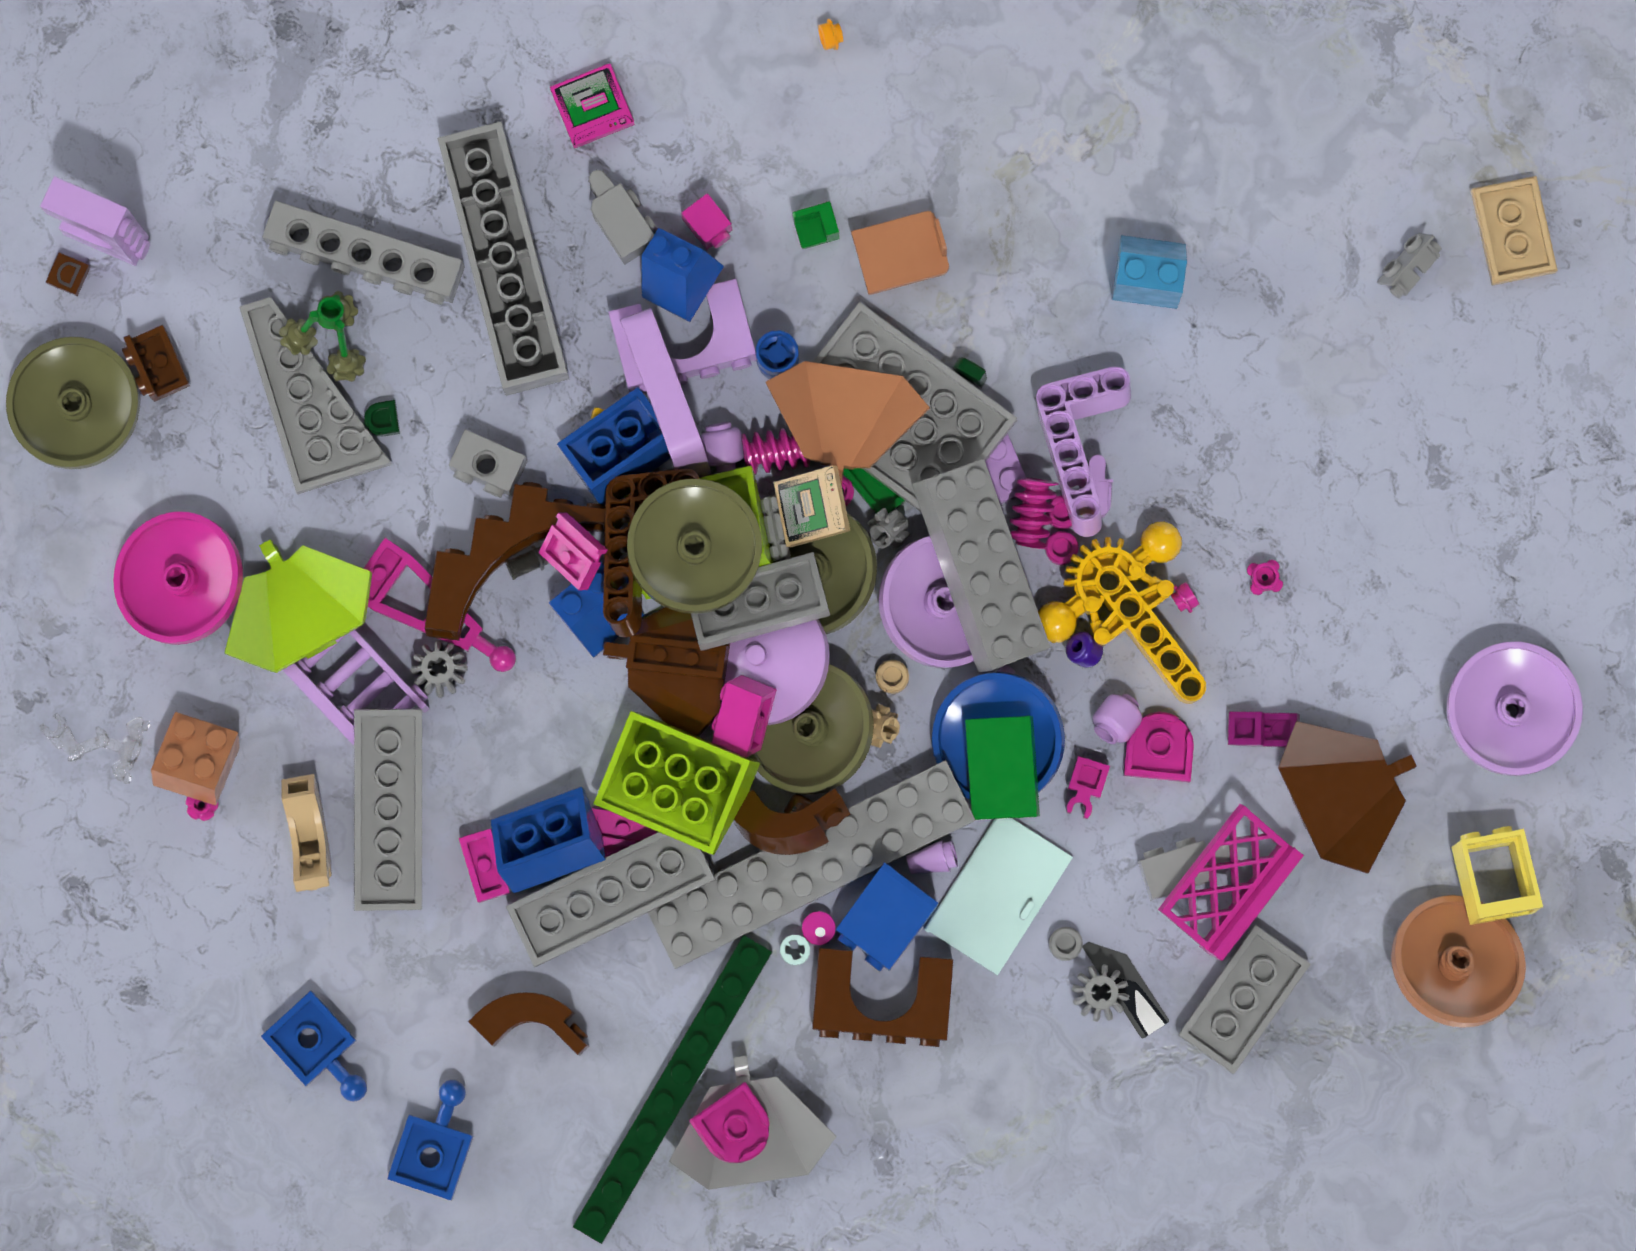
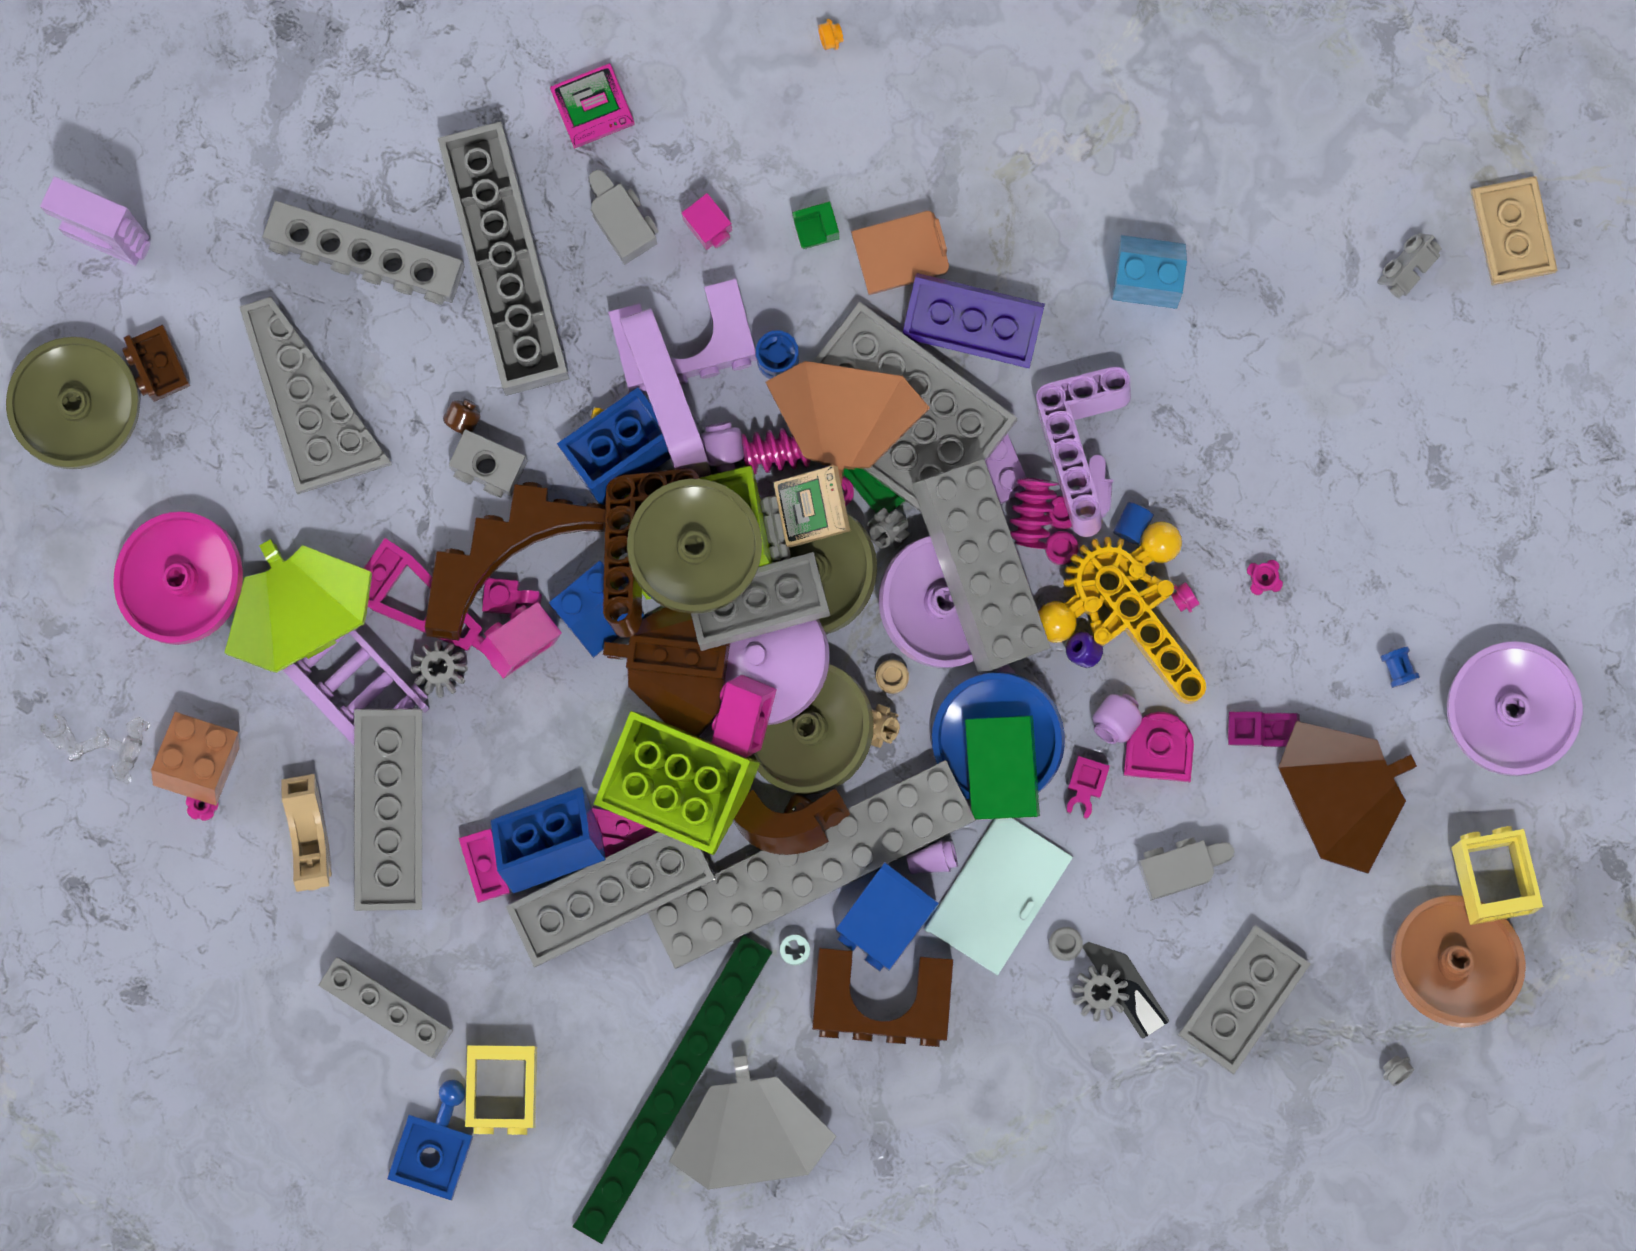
reddish brown tile [46,253,91,297] -> none
blue plate [261,991,367,1102] -> none
olive plant [279,291,366,382] -> none
dark green tile [364,400,400,437] -> none
reddish brown arch [468,992,589,1056] -> none
clear smoke axle [505,546,550,580] -> none
dark pink plate [538,513,607,590] -> none
blue slope [641,228,724,322] -> none
dark pink tile [689,1082,770,1163] -> none
dark pink tile [802,911,835,945] -> none
dark green tile [953,357,987,388] -> none
dark pink fence [1158,804,1304,961] -> none
none -> light grey brick [318,957,453,1059]
none -> reddish brown piece [443,399,480,434]
none -> light yellow window [465,1045,537,1135]
none -> dark pink brick [479,602,562,679]
none -> dark pink plate [482,578,542,615]
none -> dark purple plate [903,273,1045,369]
none -> blue piece [1113,502,1154,545]
none -> blue bush [1380,646,1420,688]
none -> light grey plate [1383,1056,1414,1086]

